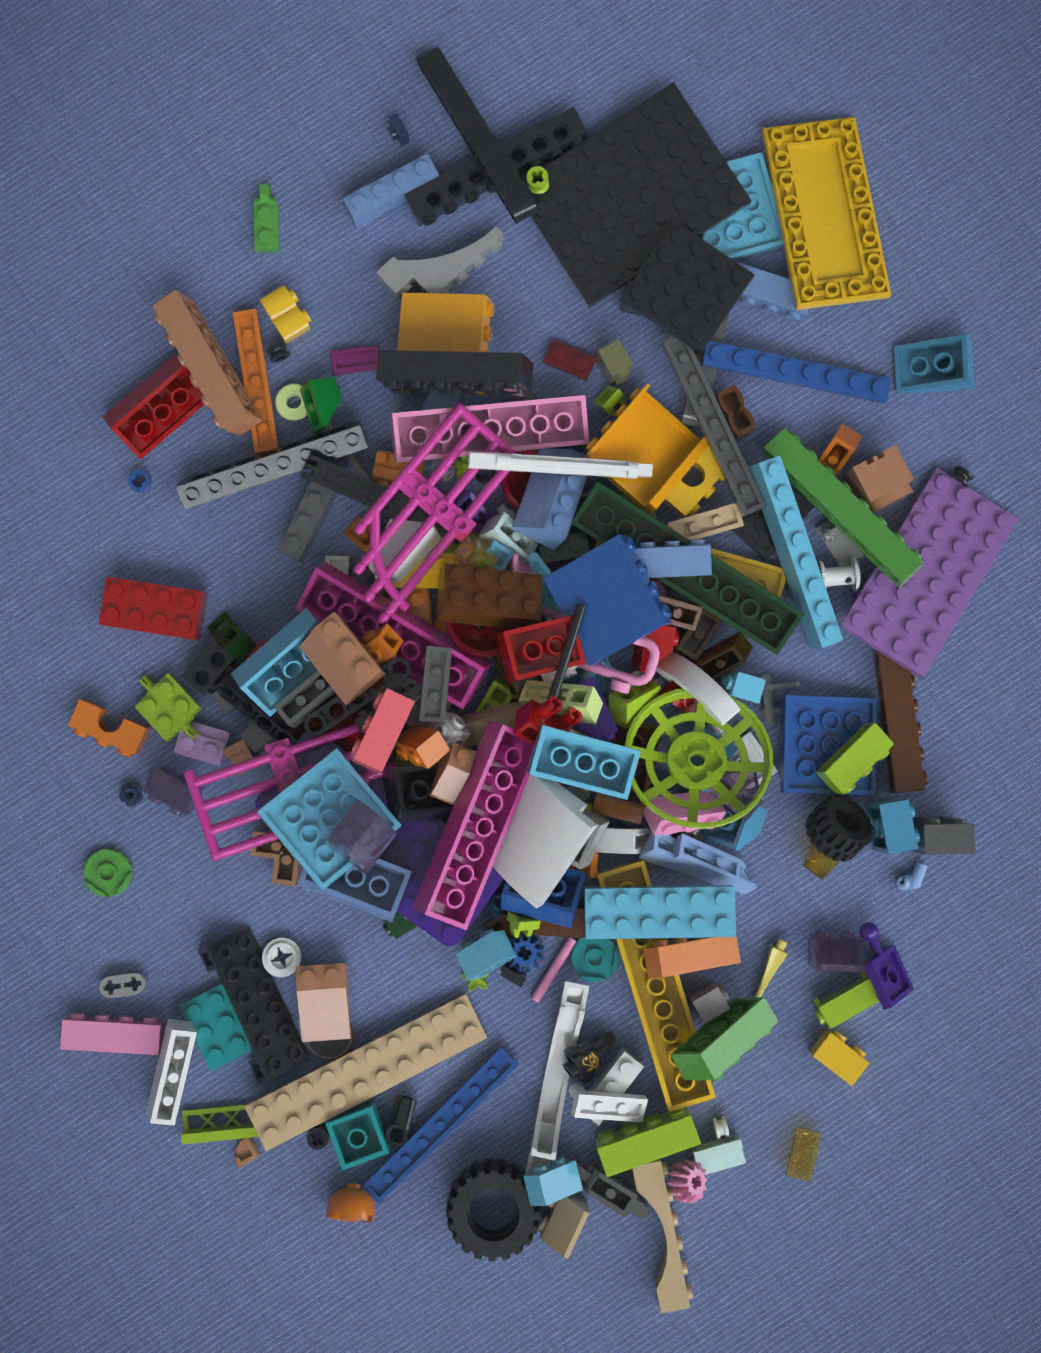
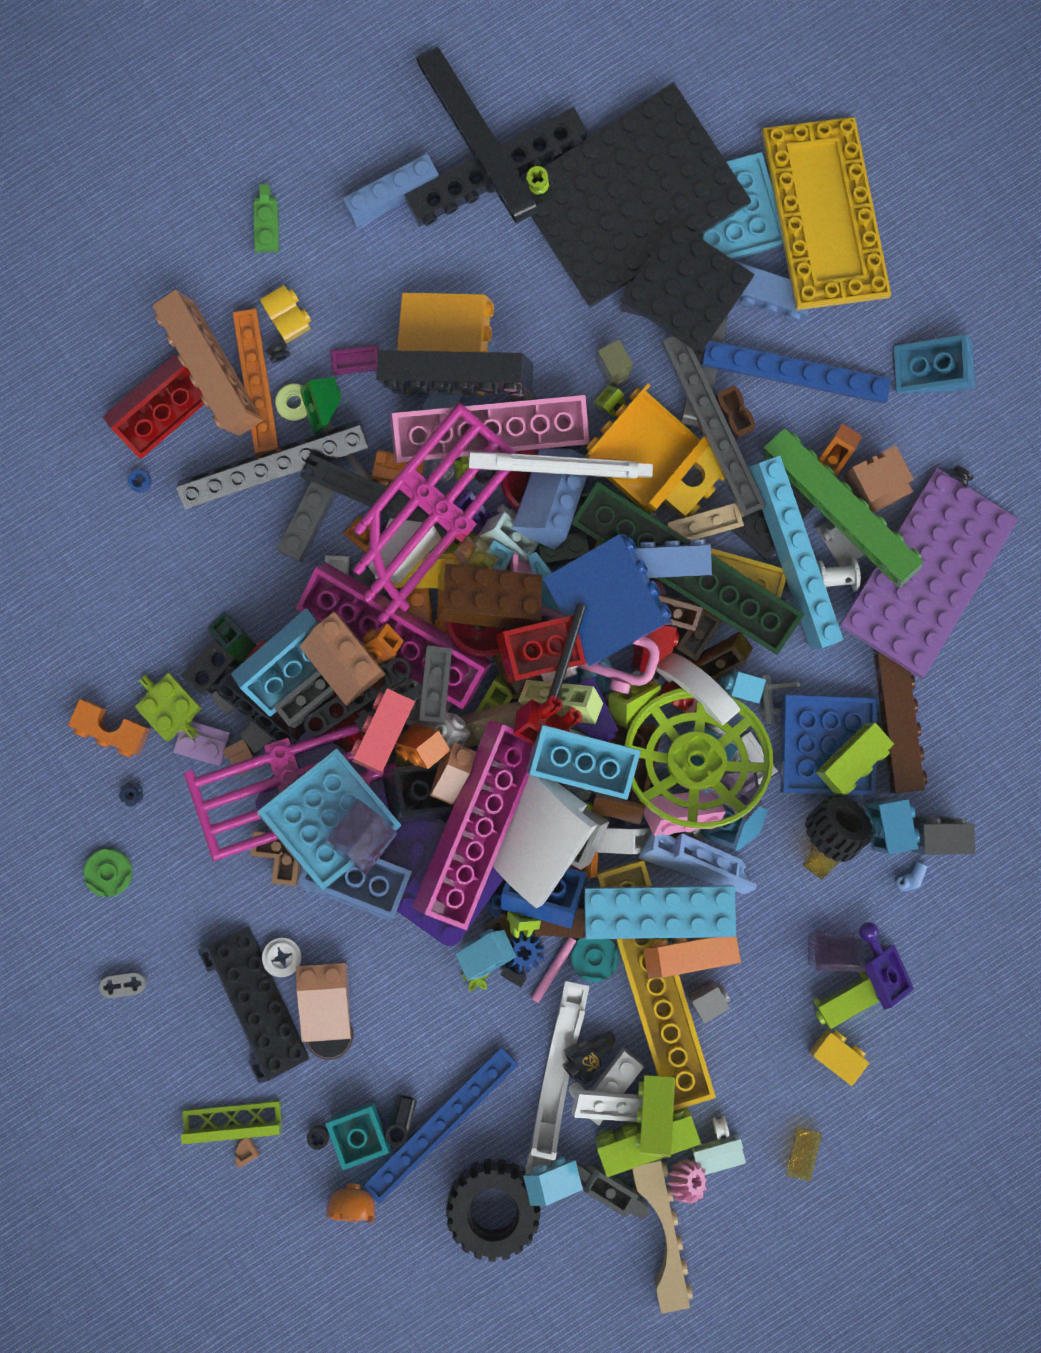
bright pink brick [60,1013,165,1055] -> none
red brick [98,577,208,641] -> none
clear purple slope [143,766,205,817] -> none
white brick [146,1019,197,1125] -> none
teal plate [179,984,252,1071] -> none
tan plate [245,993,487,1151] -> none
light grey arch [376,226,503,299] -> none
dark green brick [382,912,417,939] -> none
dark blue plate [387,113,410,147] -> none
tan slope [538,1194,589,1259] -> none
dark red plate [543,340,596,382] -> none
bright green brick [670,997,778,1081] -> none
light yellow piece [755,938,788,997] -> none
none -> lime brick [636,1075,675,1157]

